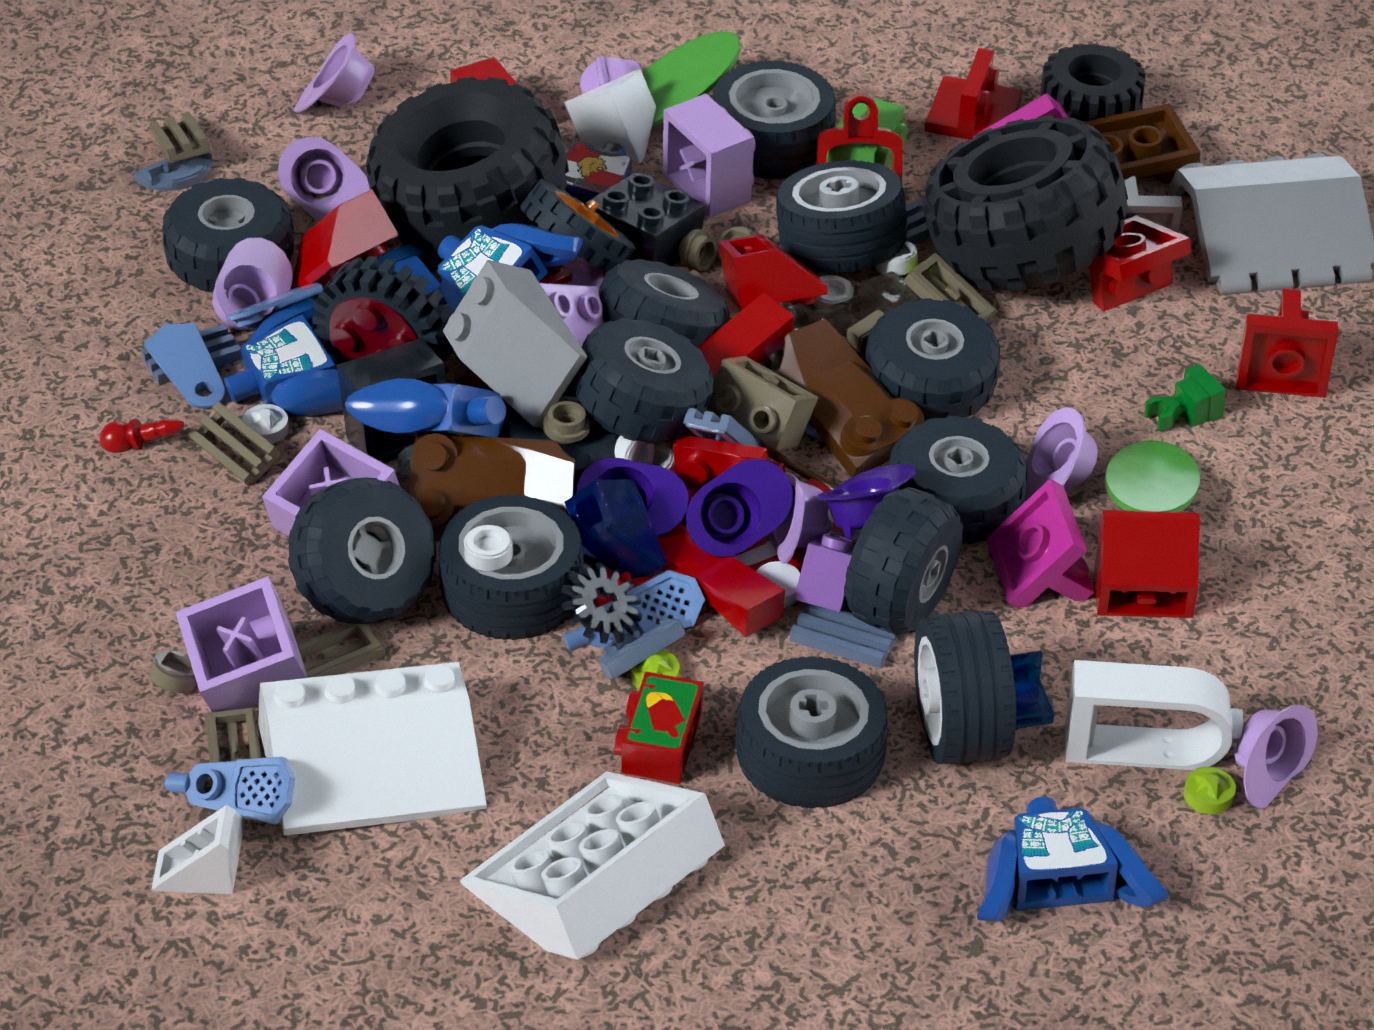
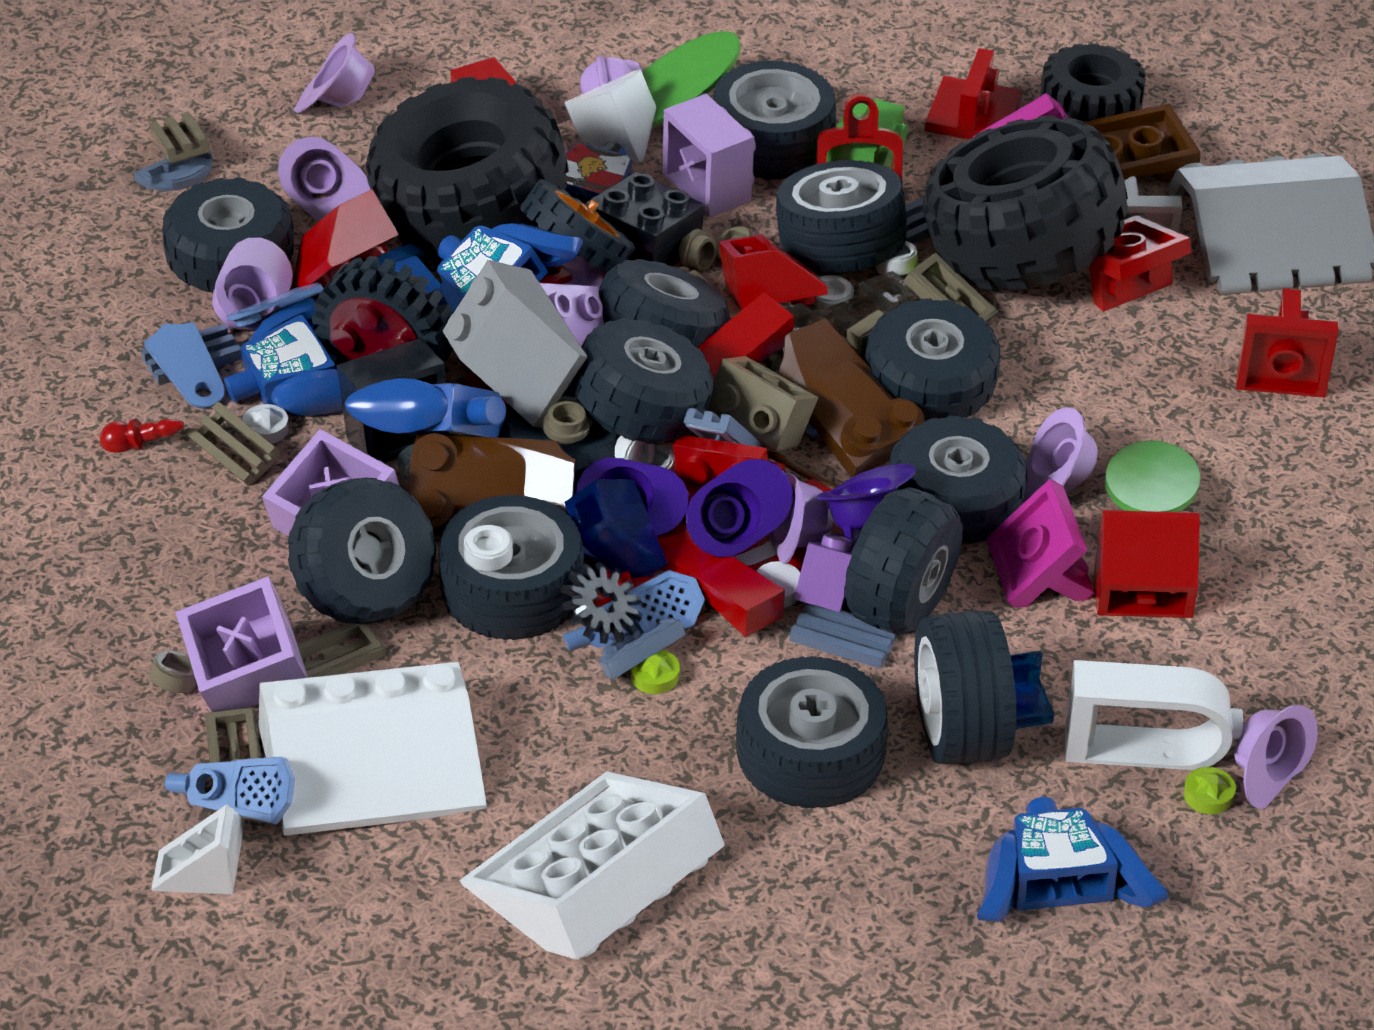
brick [614,671,704,784] -> none
green piece [1144,363,1226,431] -> none

